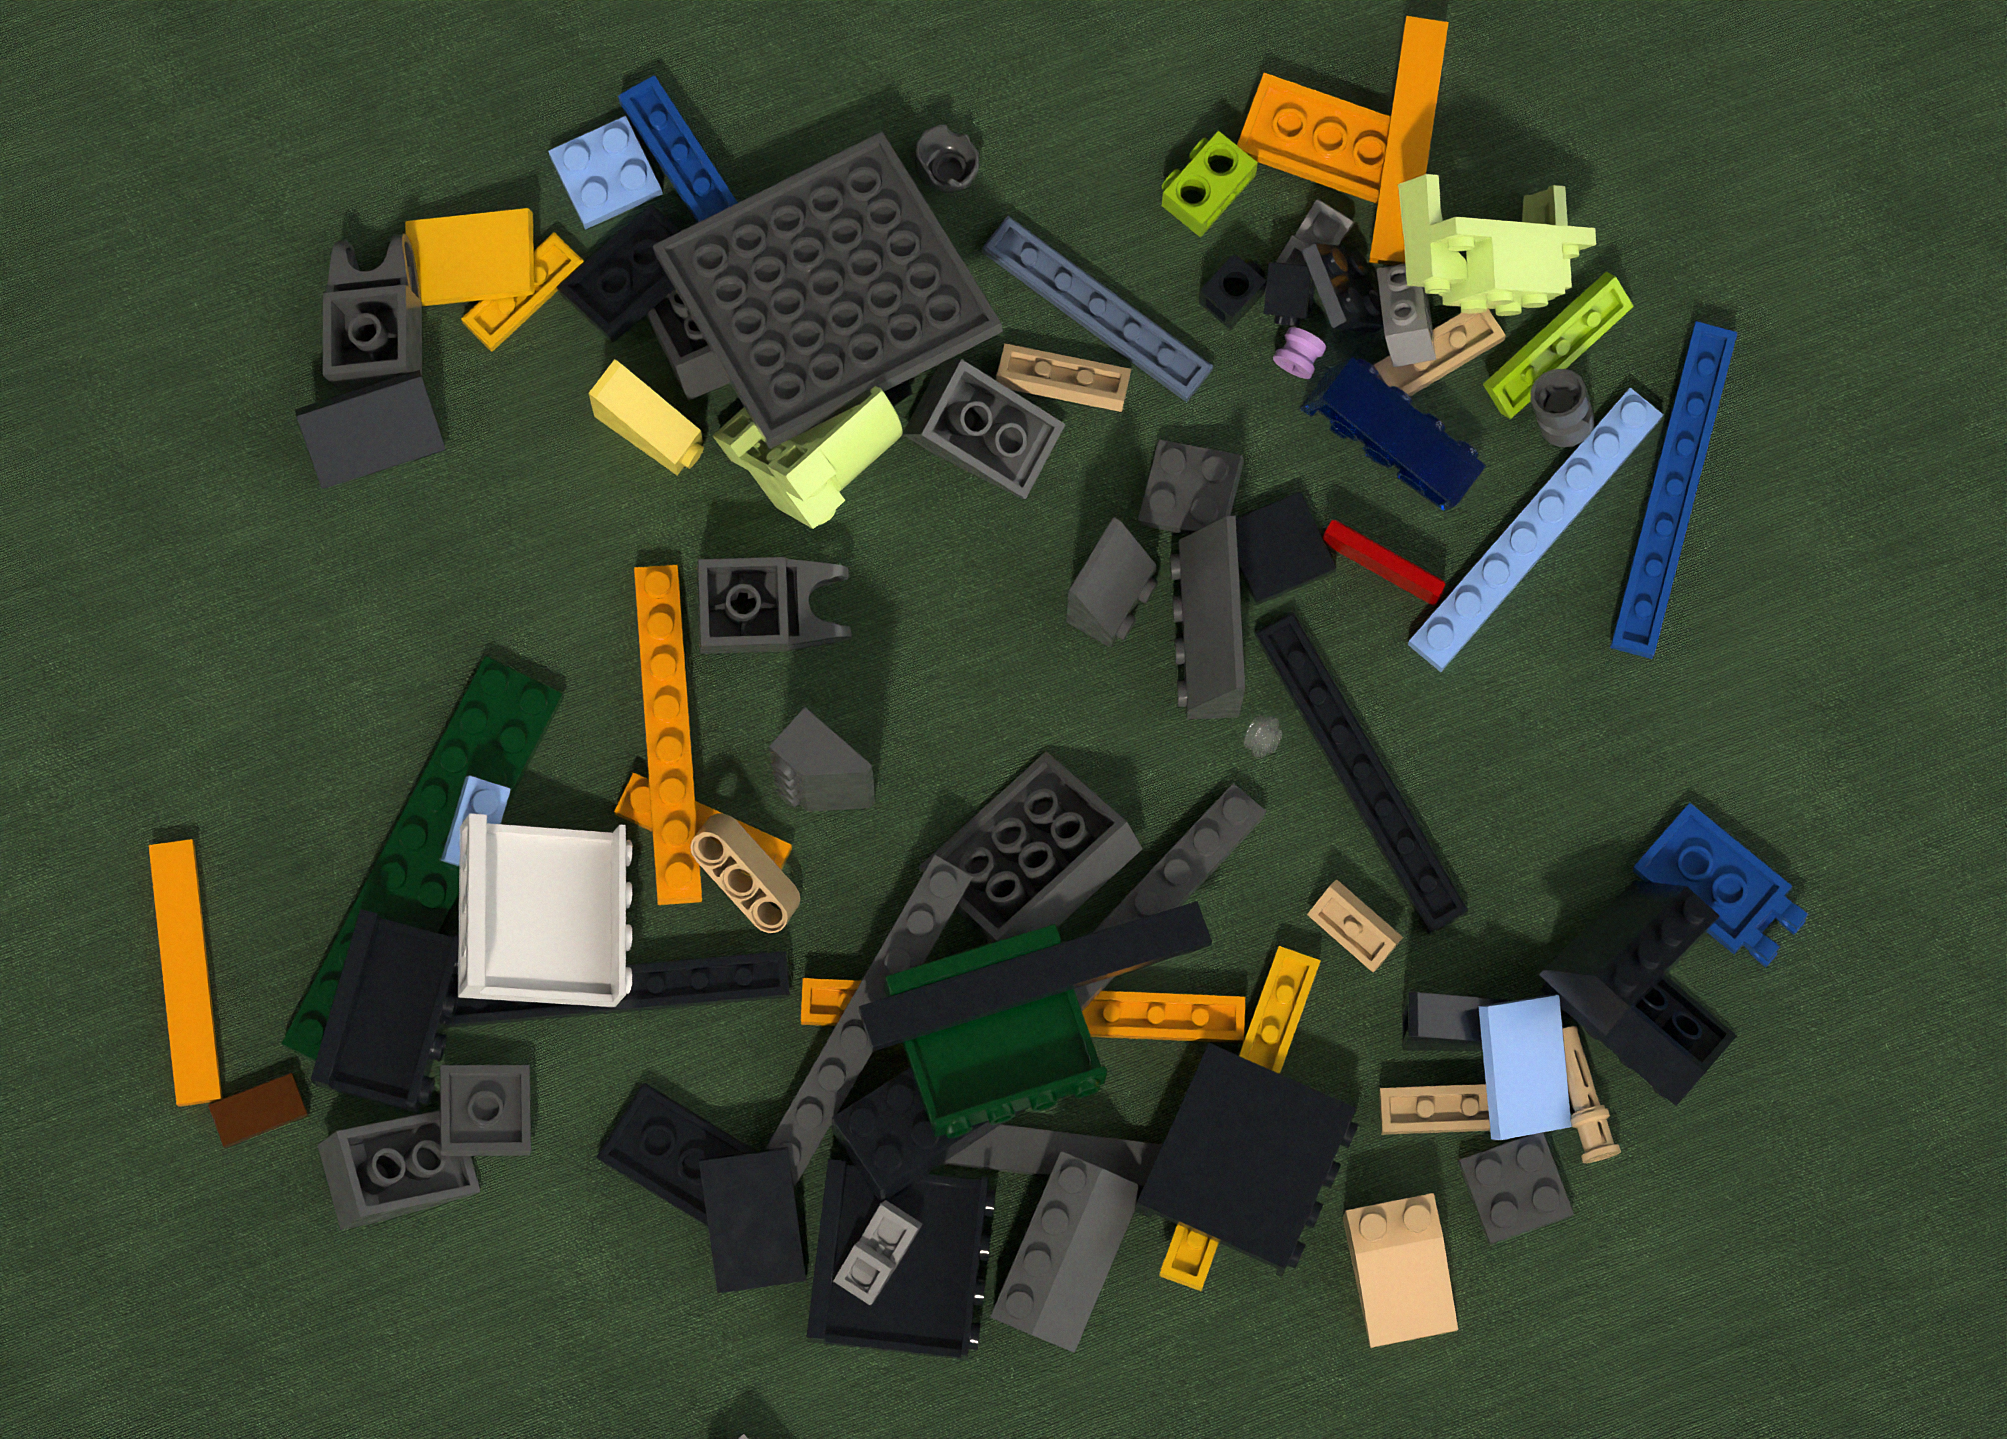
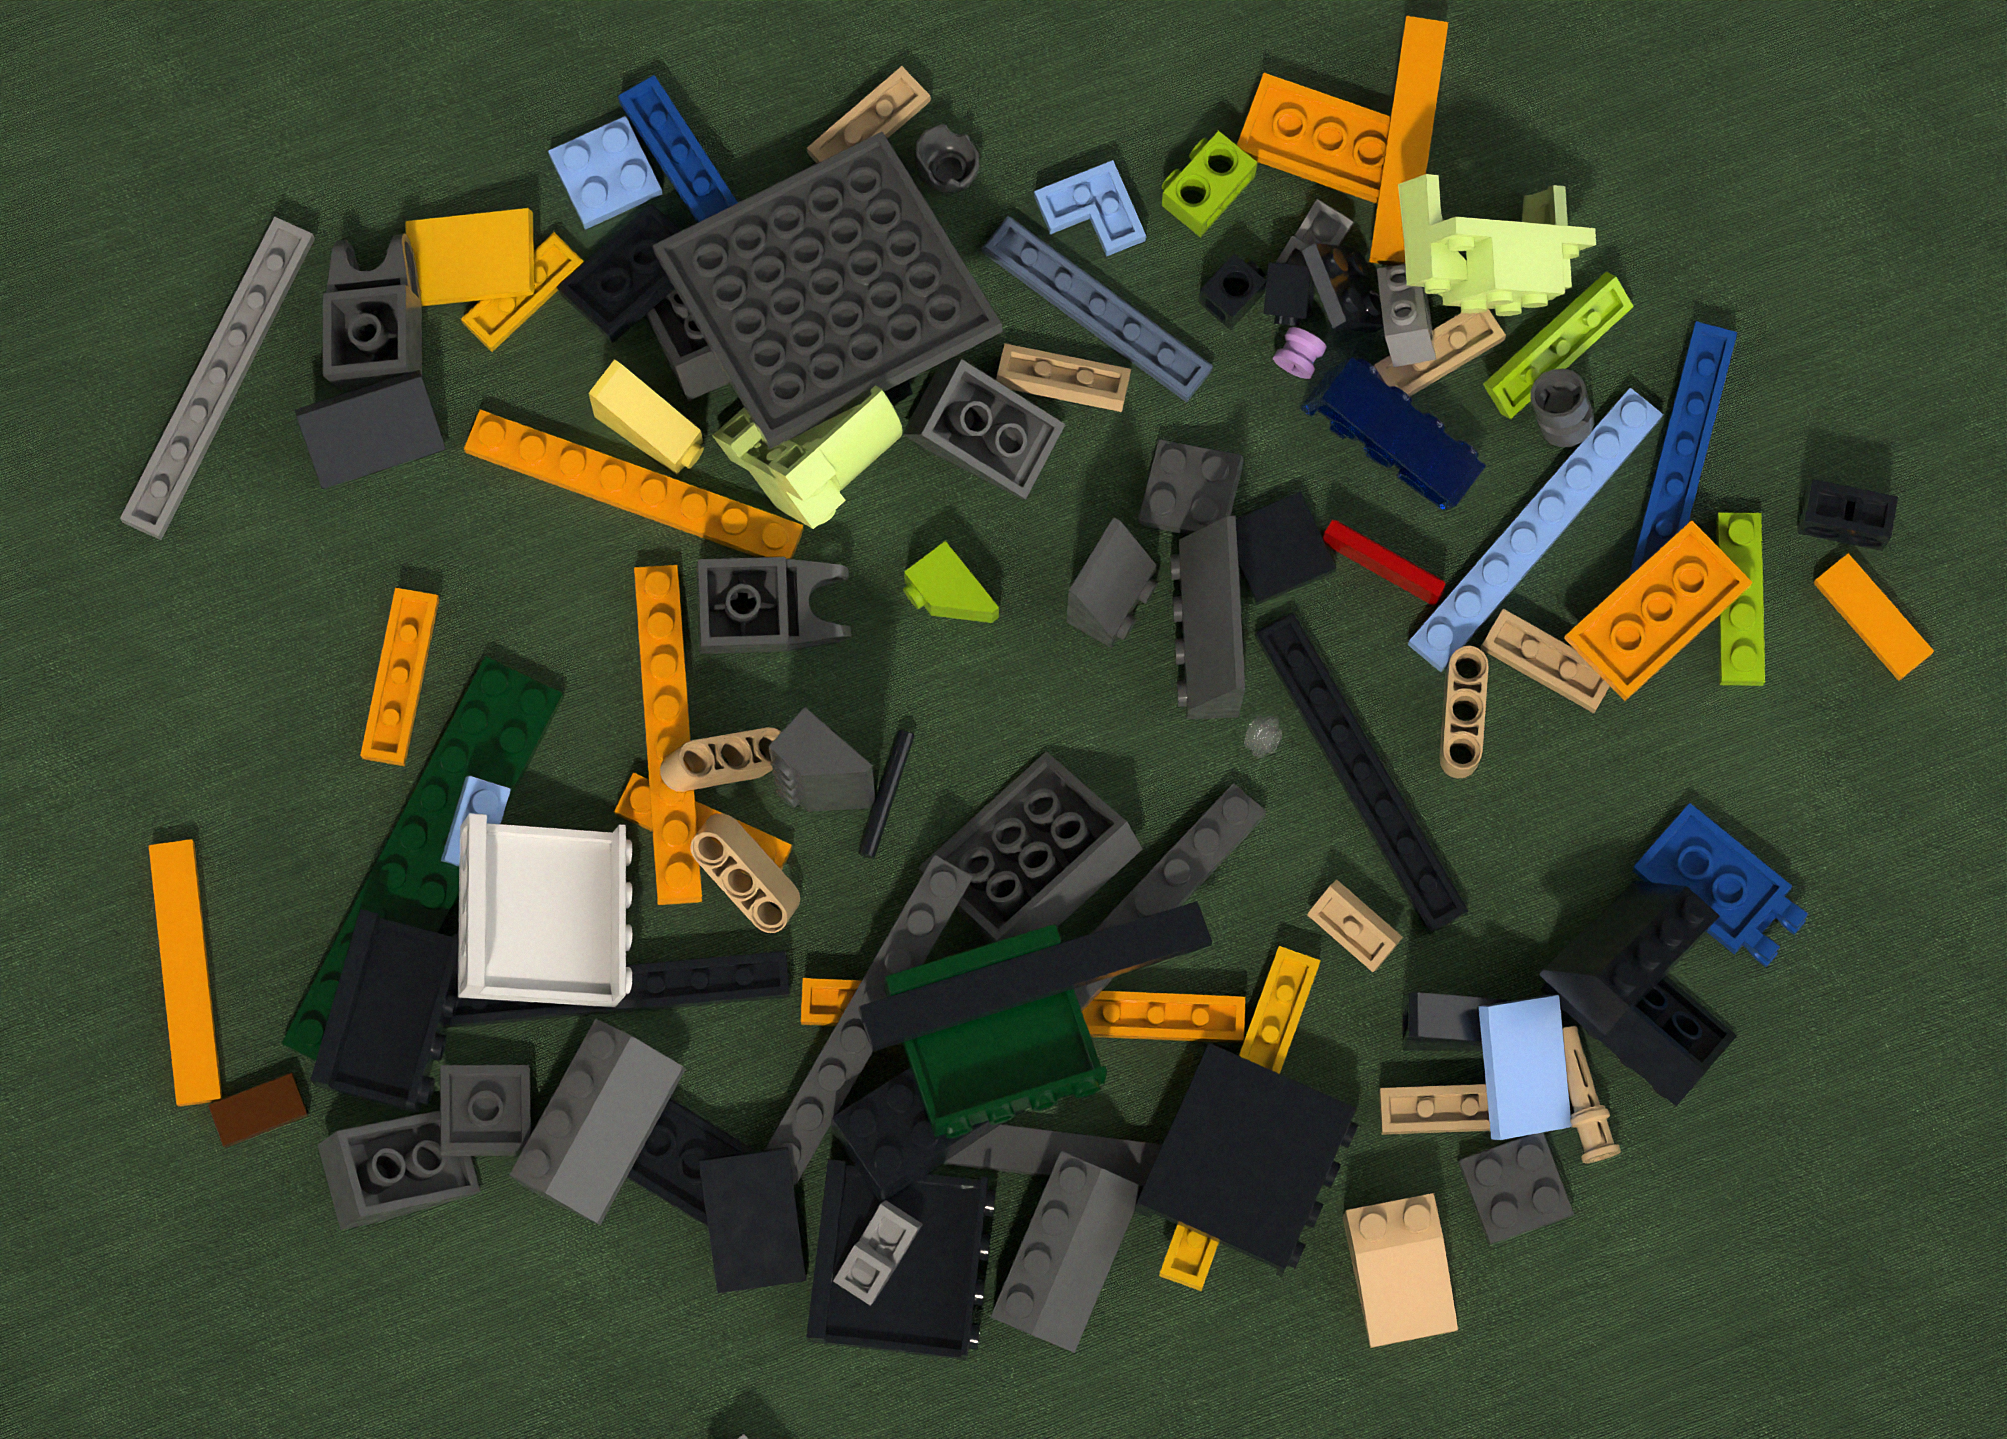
none -> light grey plate [120,217,315,540]
none -> light orange plate [360,588,440,766]
none -> light orange plate [464,410,804,559]
none -> dark grey slope [509,1019,686,1225]
none -> tan beam [660,727,781,792]
none -> tan plate [807,66,931,163]
none -> black bar [858,730,915,859]
none -> lime slope [903,541,999,623]
none -> light blue plate [1034,160,1146,257]
none -> tan beam [1439,646,1489,779]
none -> tan plate [1480,609,1610,713]
none -> light orange plate [1564,520,1753,701]
none -> lime plate [1716,512,1765,686]
none -> black brick [1797,479,1898,551]
none -> light orange tile [1814,553,1934,681]

